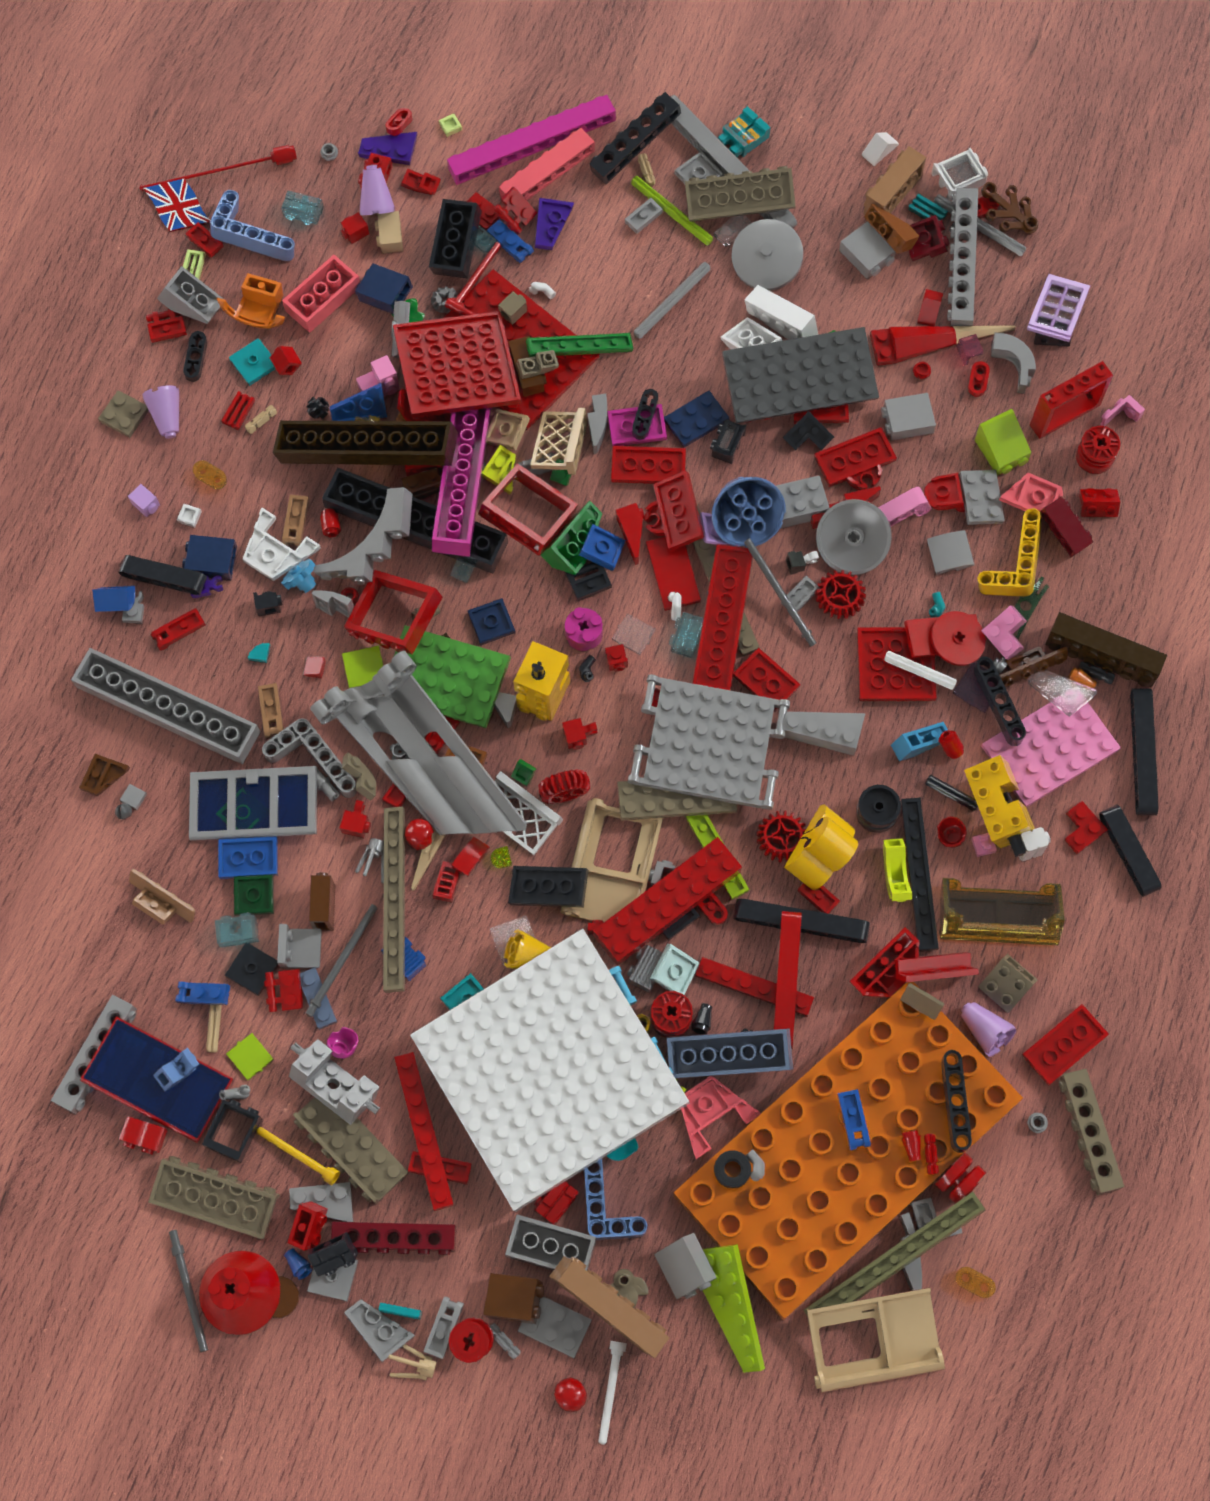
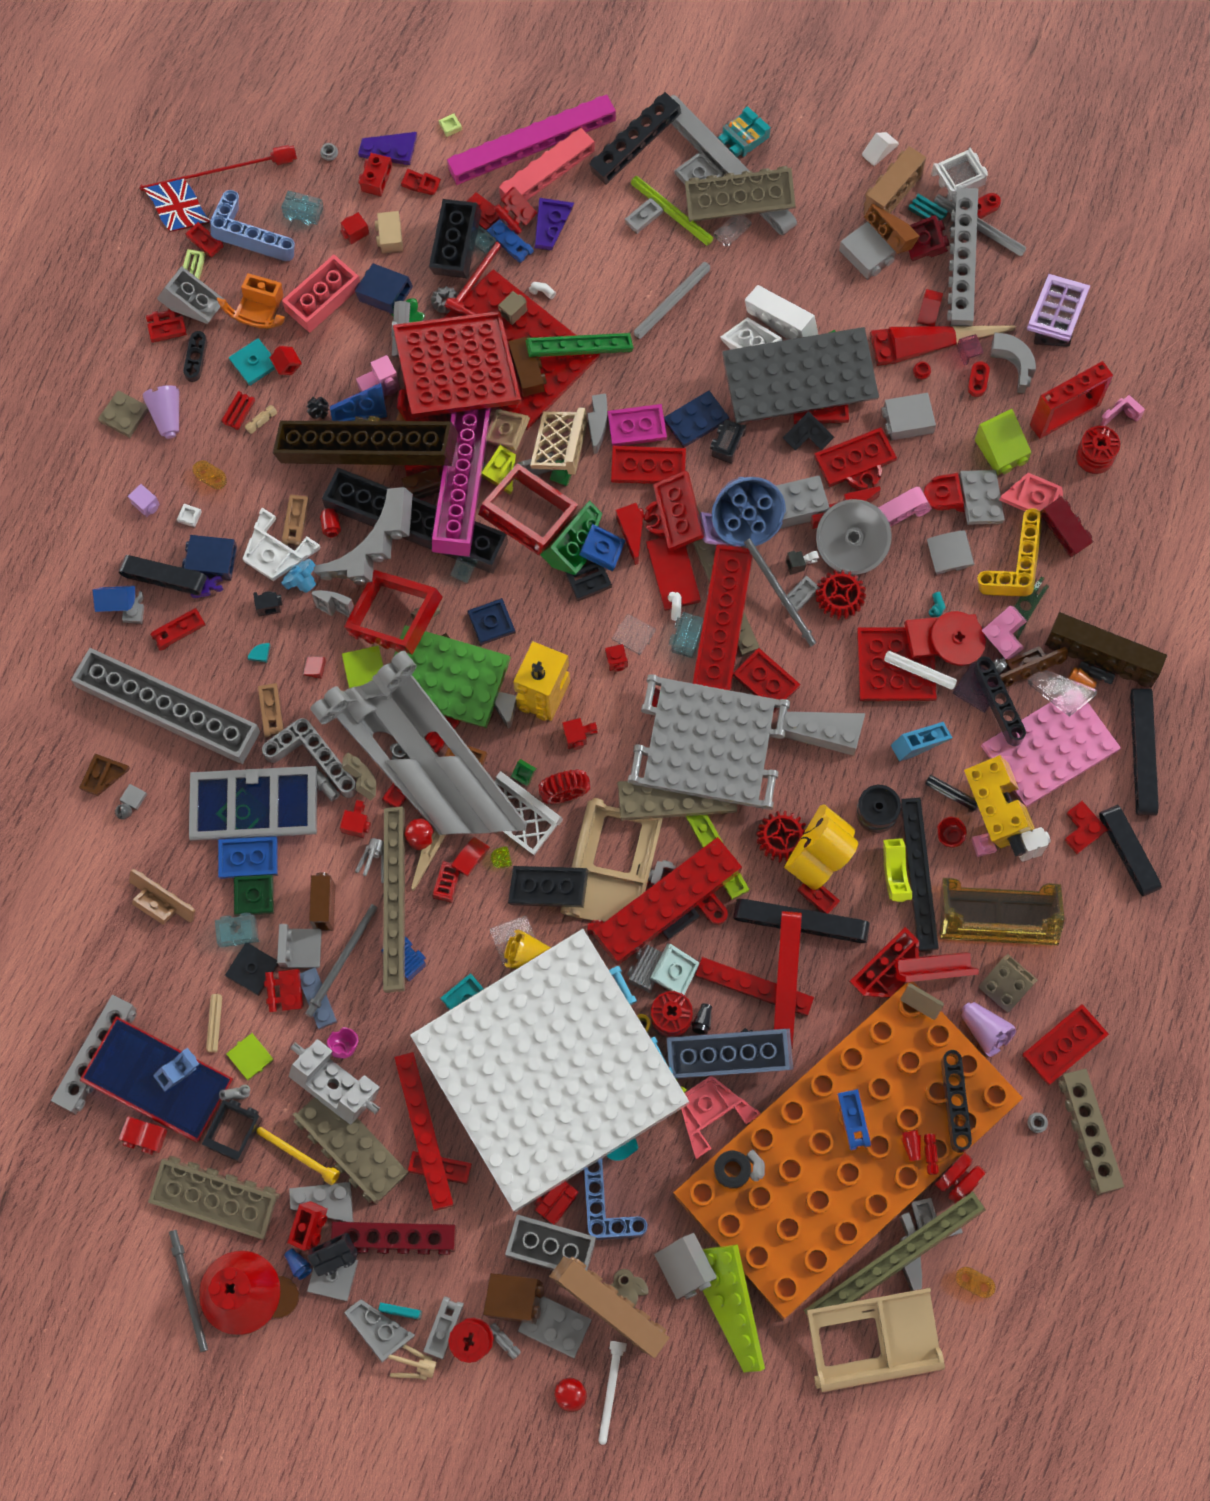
blue plate [175,982,230,1005] -> none
red plate [340,587,359,605] -> none
lavender cone [360,165,395,215] -> none
red plate [385,108,413,136] -> none
dark tan slope [517,350,559,379] -> none
dark pink brick [565,607,603,651] -> none
black arm [579,655,596,682] -> none
black beam [632,389,659,440] -> none
tan axle [638,153,655,186] -> none
light grey dish [732,219,803,291] -> none
red brick [939,730,964,759] -> none
reddish brown plant [981,182,1038,234] -> none
red bracket [1079,488,1121,517] -> none

